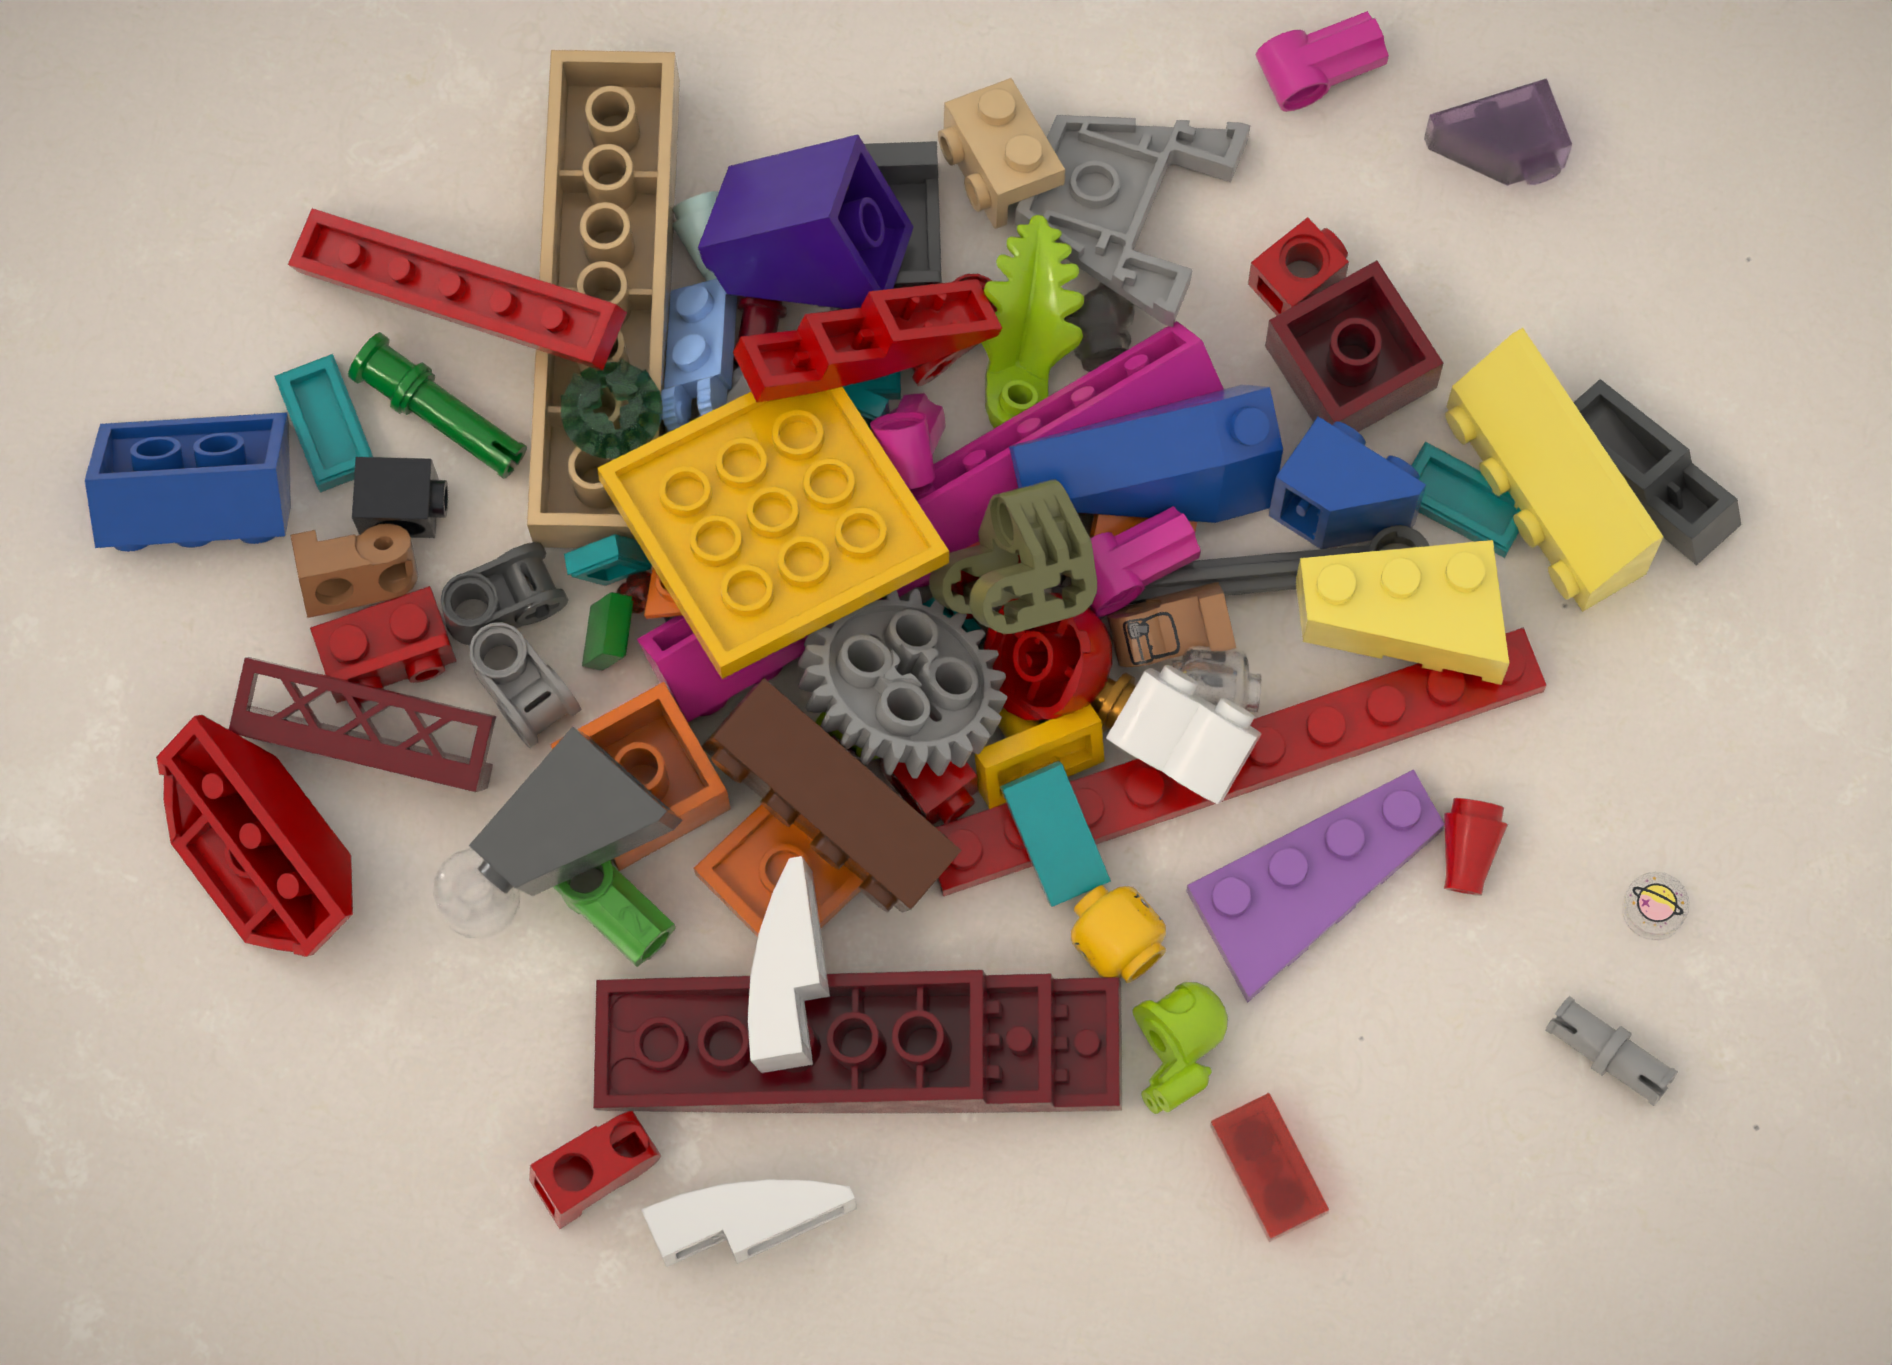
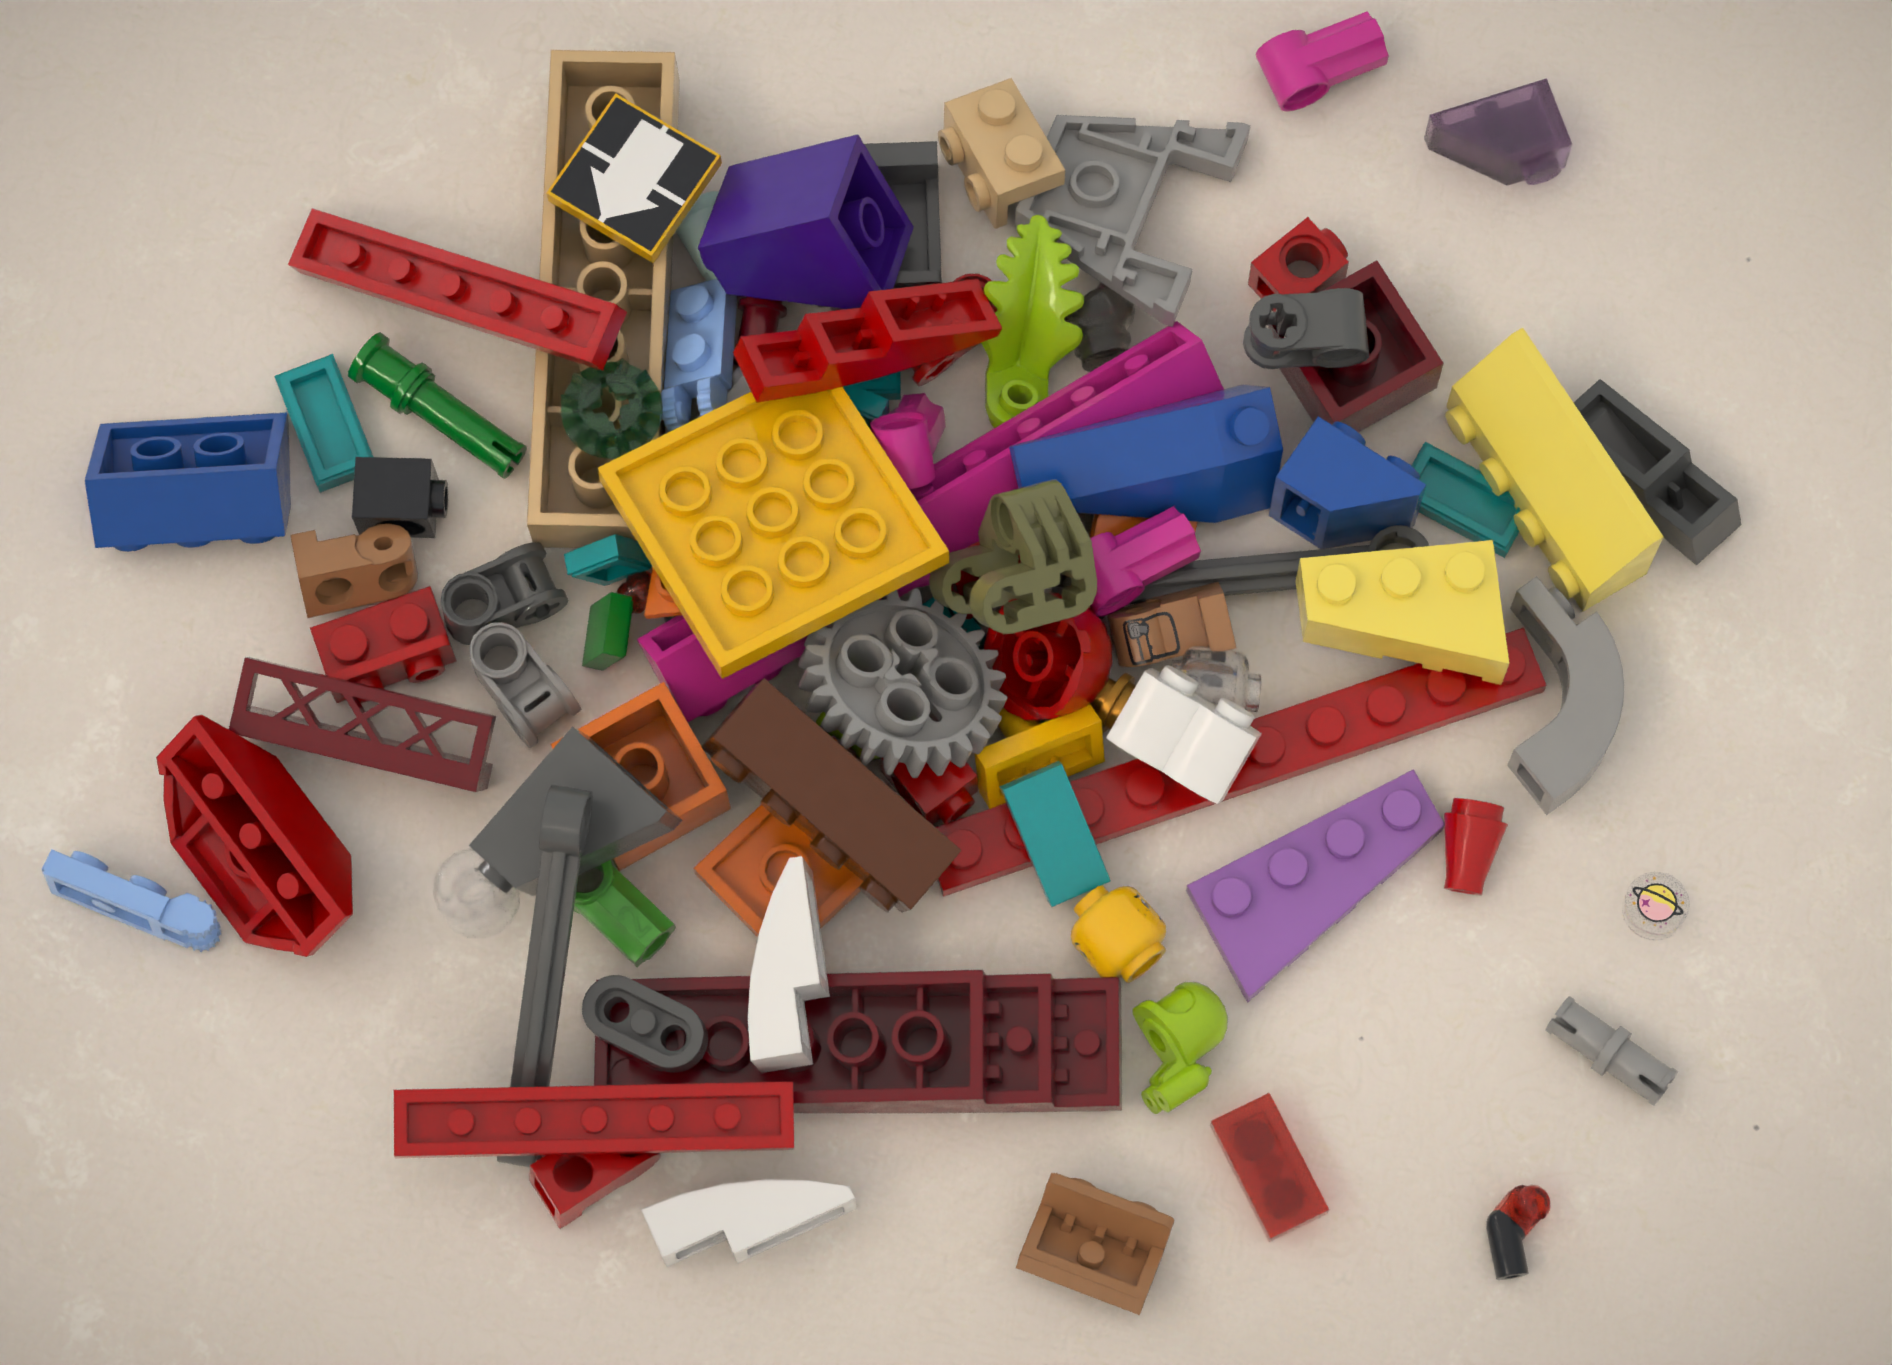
none -> light blue hinge [42,849,222,952]
none -> red plate [394,1082,794,1159]
none -> dark grey piece [497,785,593,1167]
none -> tile [546,93,722,263]
none -> dark grey plate [582,975,708,1073]
none -> medium nougat bracket [1016,1173,1174,1315]
none -> dark grey piece [1243,288,1370,369]
none -> arm [1486,1185,1551,1280]
none -> light grey arch [1507,576,1624,815]

